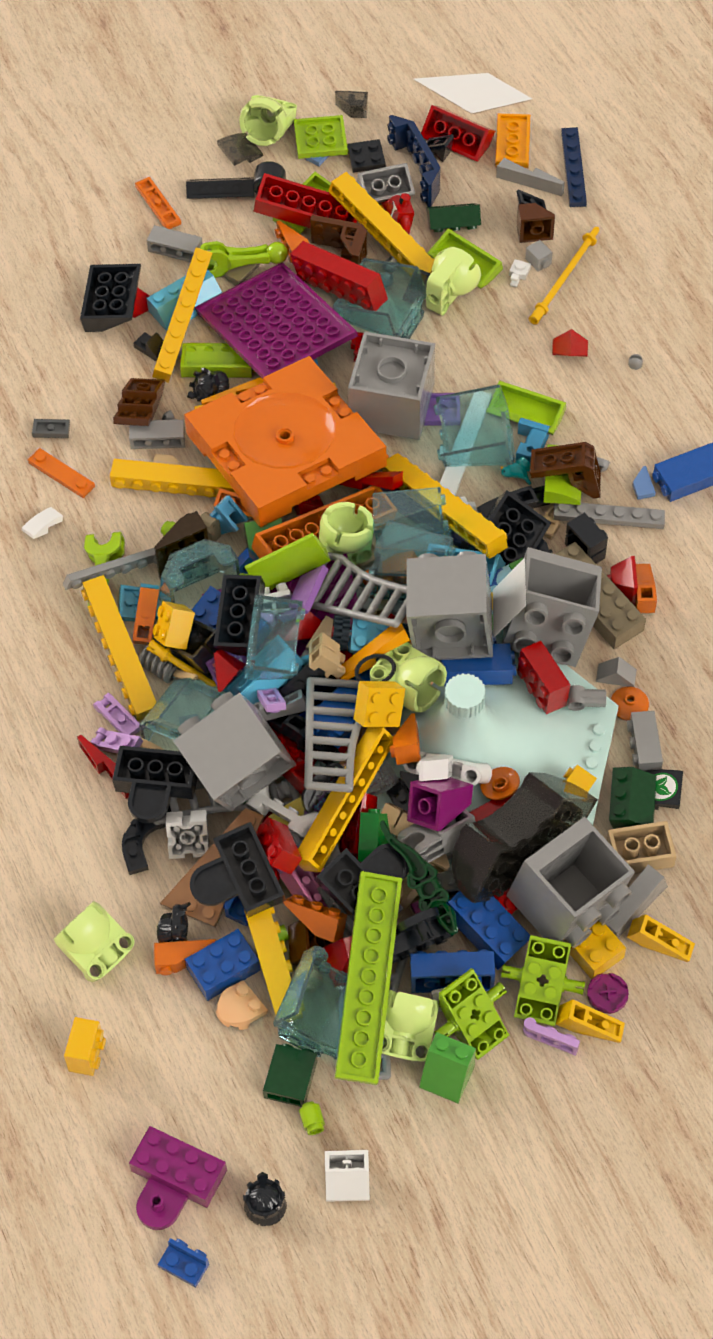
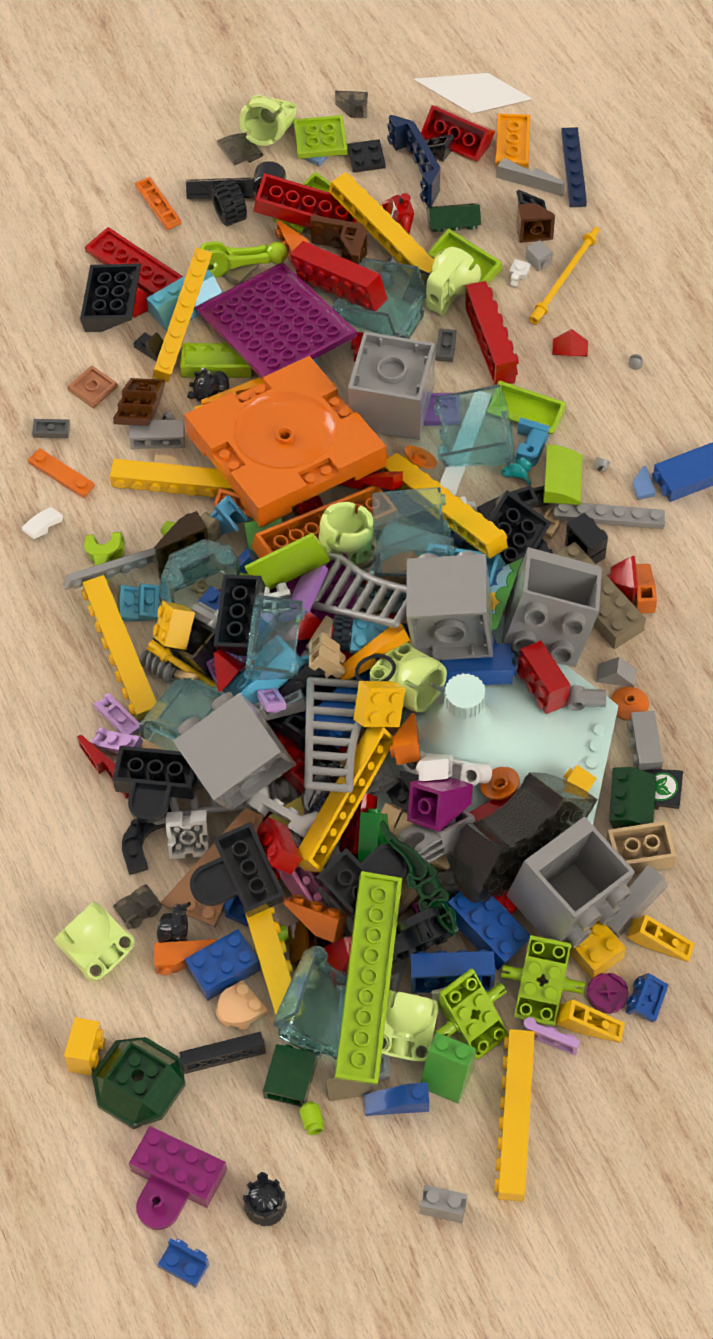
orange slope [132,587,159,645] -> none
light grey brick [147,225,203,262] -> none
white slope [325,1150,370,1202] -> none
light grey slope [357,163,415,202] -> none
white sticker [493,558,526,638] -> none
reddish brown bracket [530,442,601,499] -> none
none -> nougat tile [67,365,118,409]
none -> red plate [85,227,183,295]
none -> dark green piece [92,1037,186,1129]
none -> clear smoke brick [113,884,162,930]
none -> black fence [179,1032,266,1074]
none -> tan plate [191,579,213,598]
none -> light grey piece [192,601,218,629]
none -> black tyre [211,179,247,226]
none -> dark tan slope [326,1077,370,1101]
none -> blue slope [364,1083,429,1116]
none -> orange dish [404,445,437,469]
none -> light grey brick [420,1185,467,1223]
none -> dark grey plate [435,329,457,362]
none -> red brick [465,281,519,387]
none -> yellow brick [494,1029,535,1202]
none -> blue bracket [626,973,669,1022]

